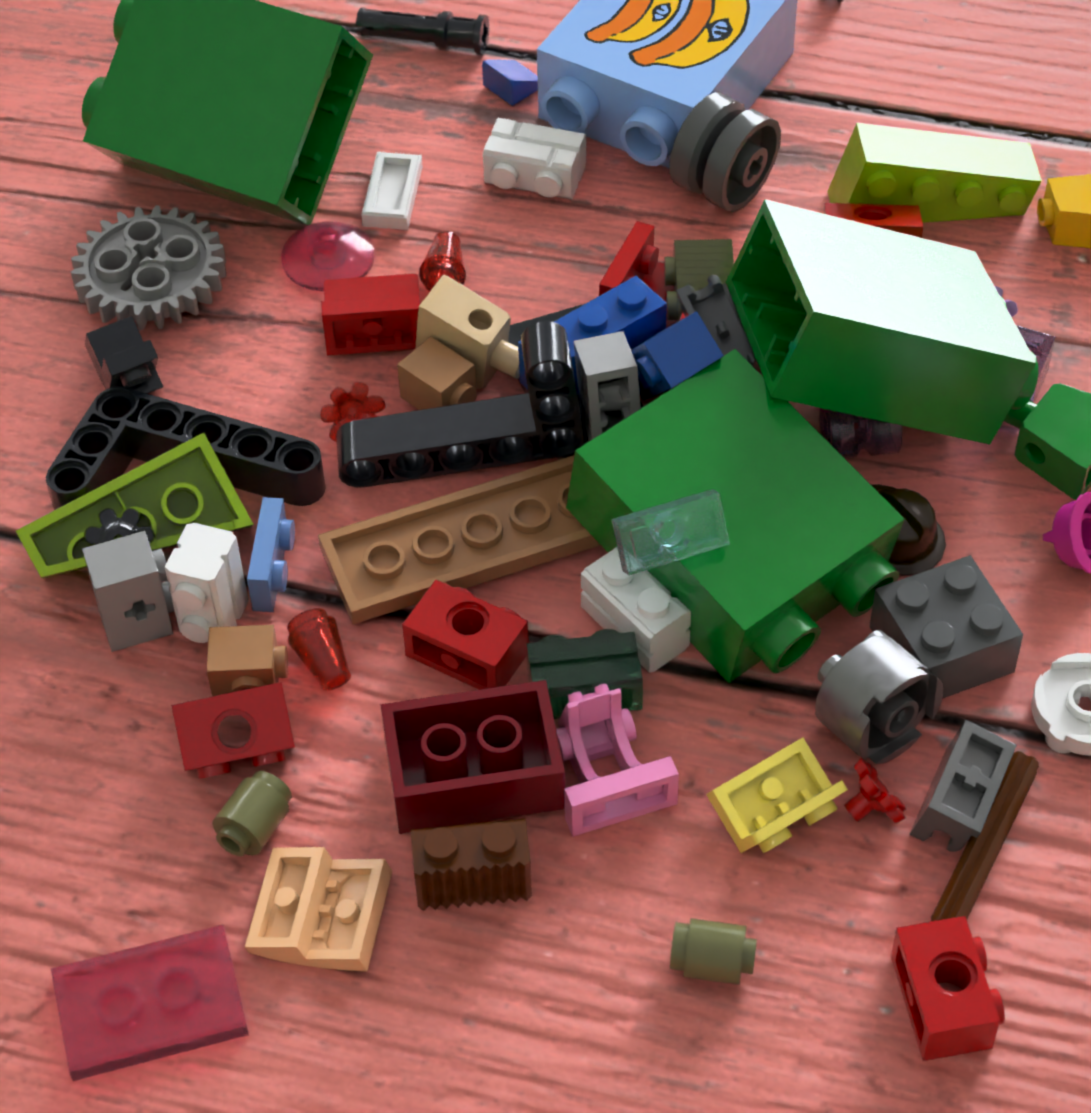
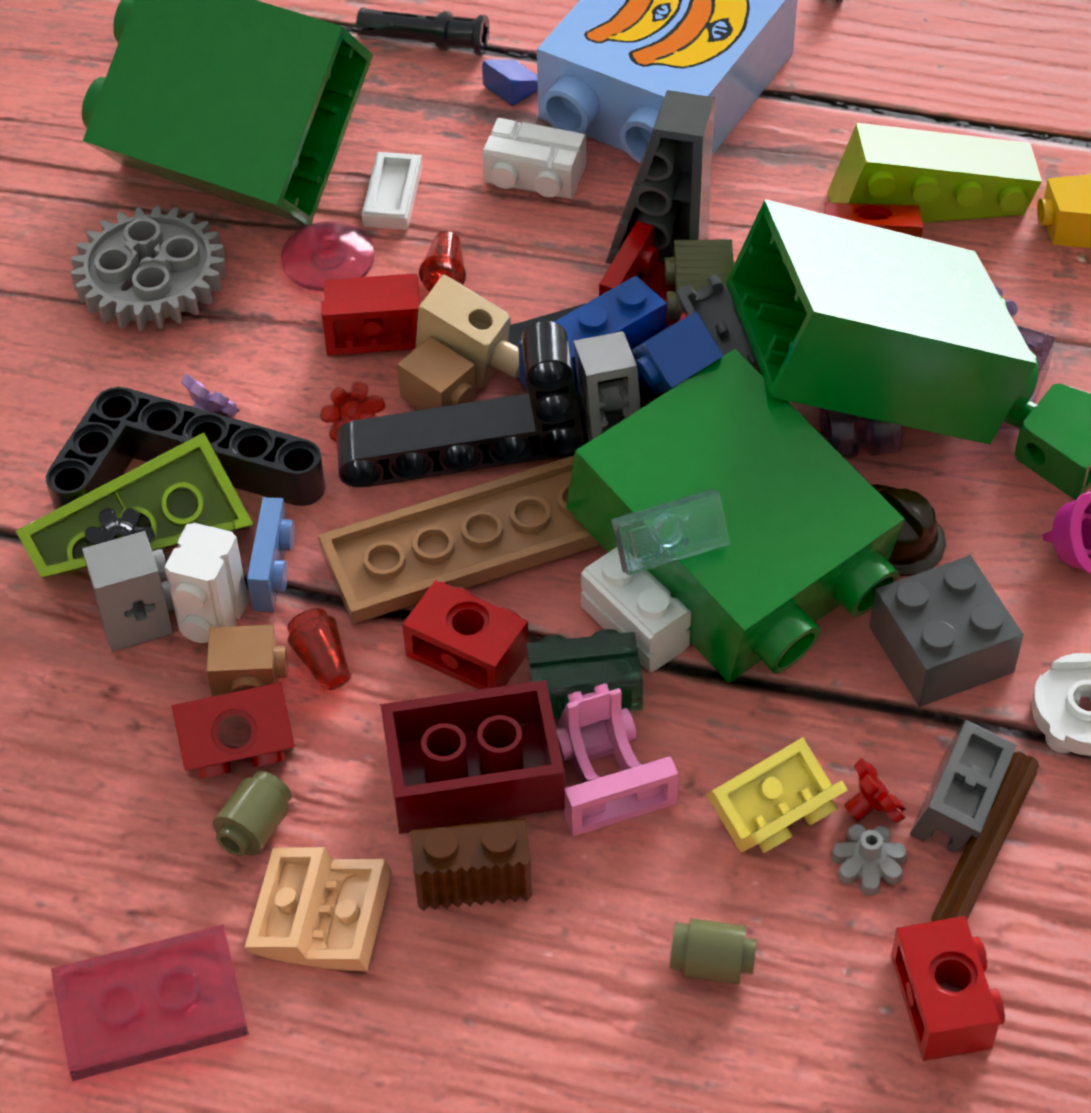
black brick [85,316,163,394] -> none
dark grey wheel [669,92,781,212] -> none
flat silver brick [815,630,943,764] -> none
none -> lavender plant [181,374,240,417]
none -> dark grey wedge [605,90,715,264]
none -> light grey plant [831,824,907,896]

